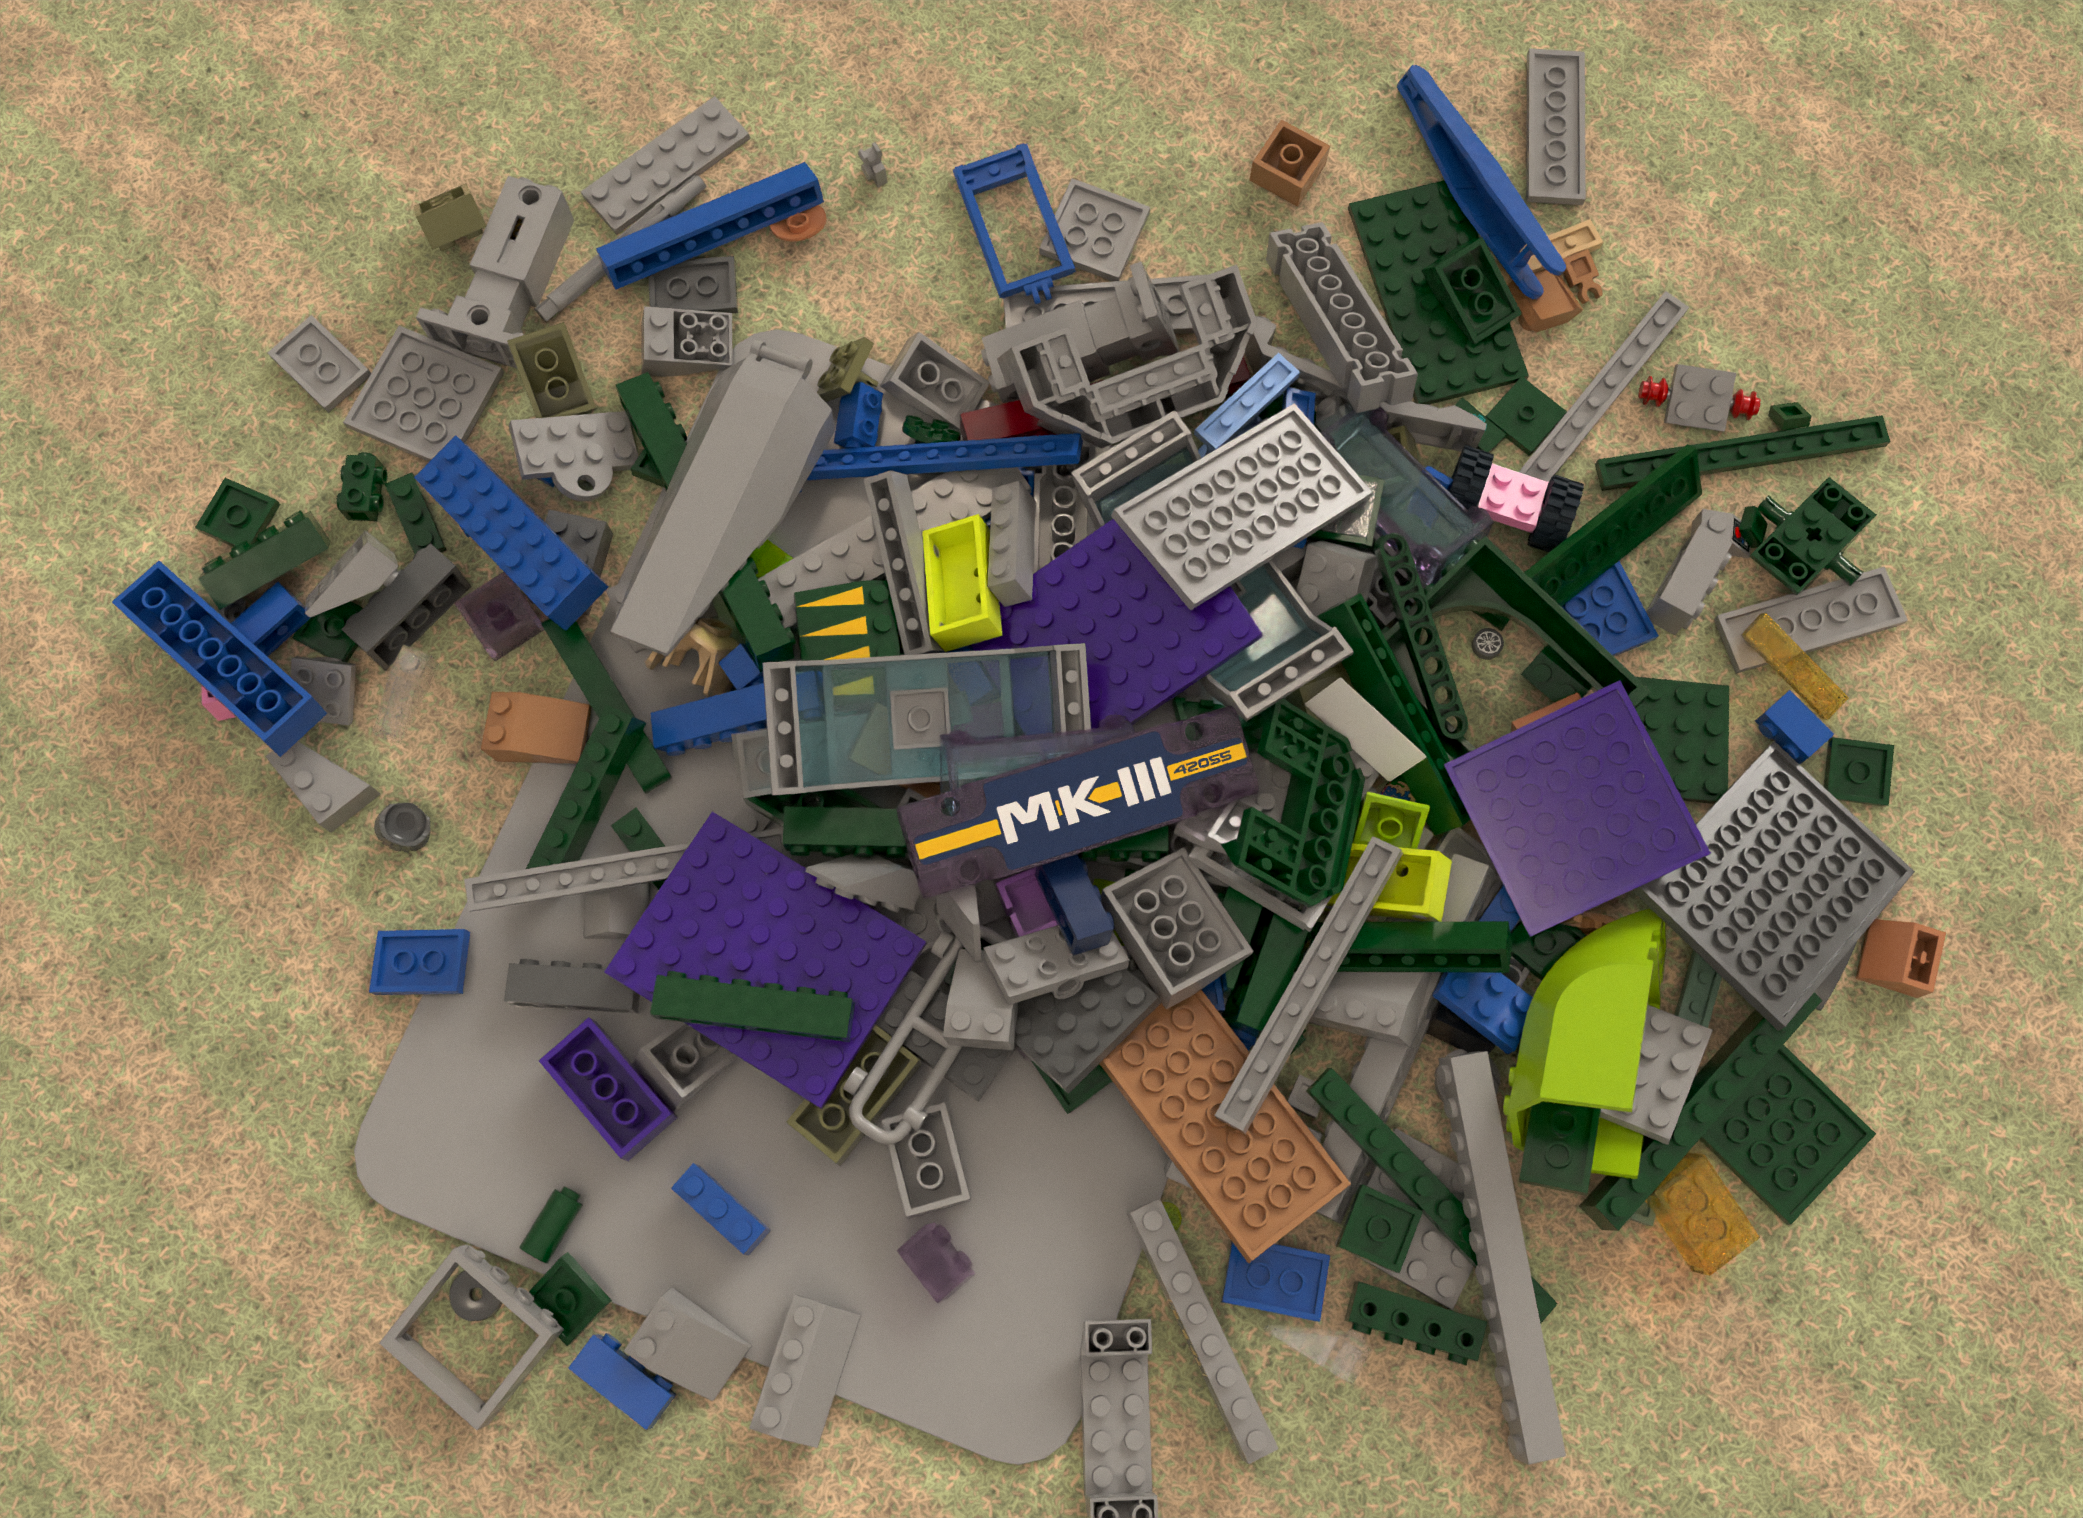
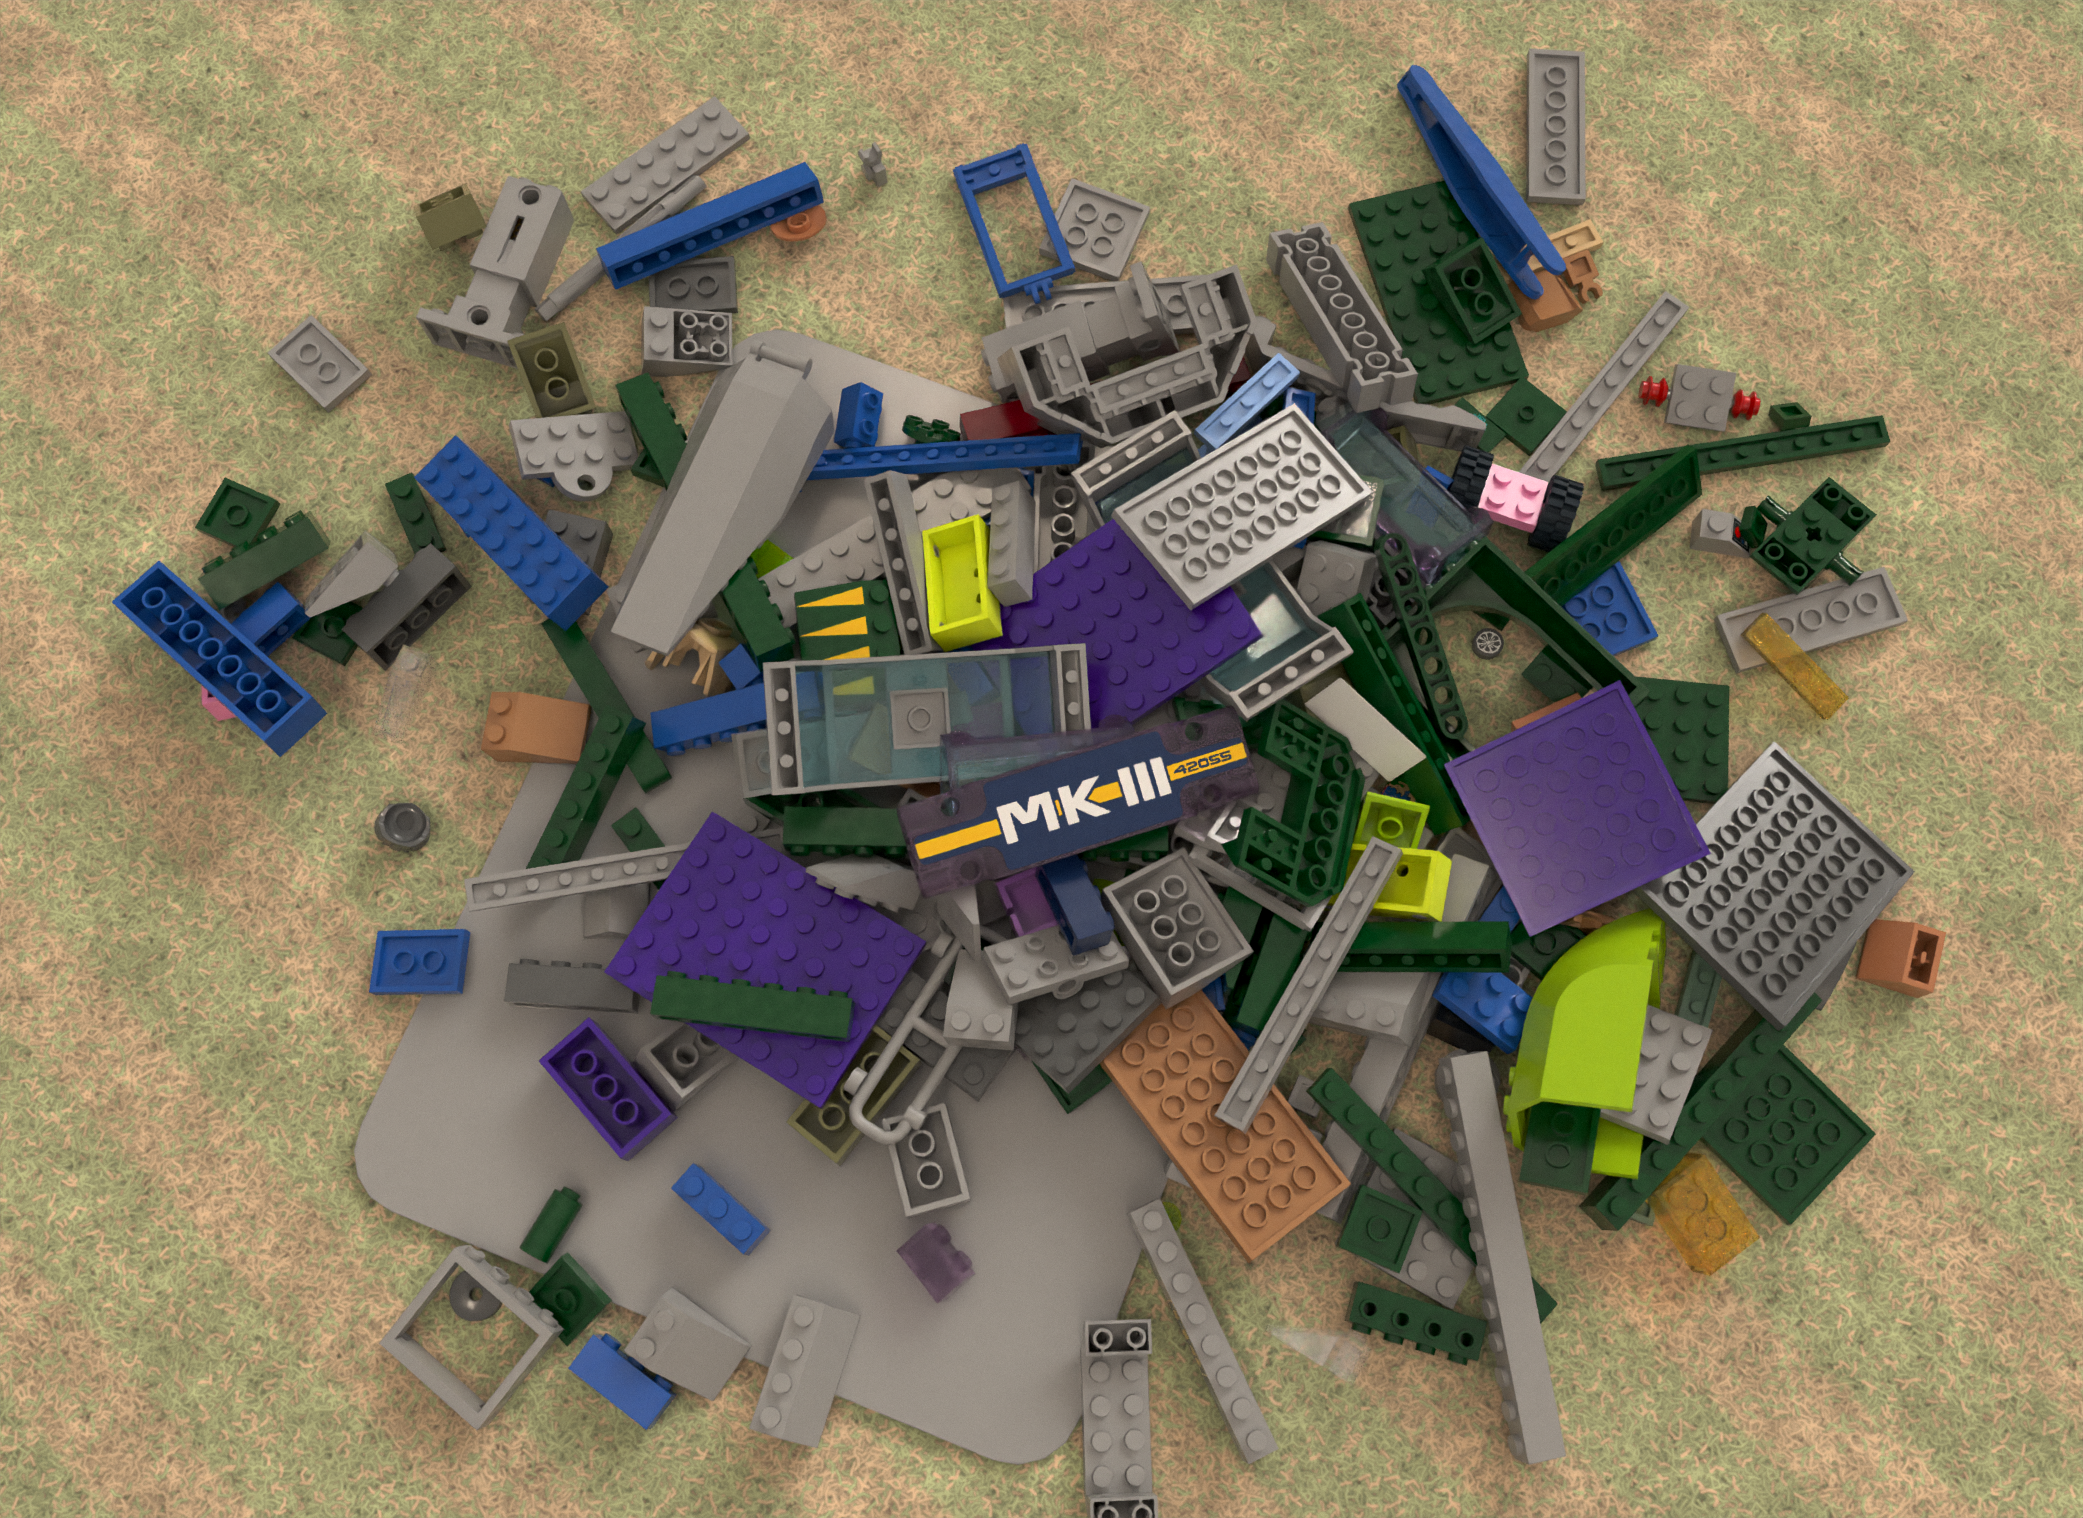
light grey wedge [265,741,381,833] -> none
light grey plate [291,656,356,725] -> none
dark green brick [336,452,388,522] -> none
light grey plate [343,326,504,462] -> none
brick [454,572,544,661] -> none
olive plate [817,337,878,402] -> none
light grey slope [880,332,990,431] -> none
blue plate [1221,1241,1330,1322] -> none
medium nougat brick [1249,119,1330,207] -> none
light grey brick [1646,525,1733,635] -> none
blue brick [1755,690,1834,764] -> none
dark green plate [1824,737,1894,806] -> none

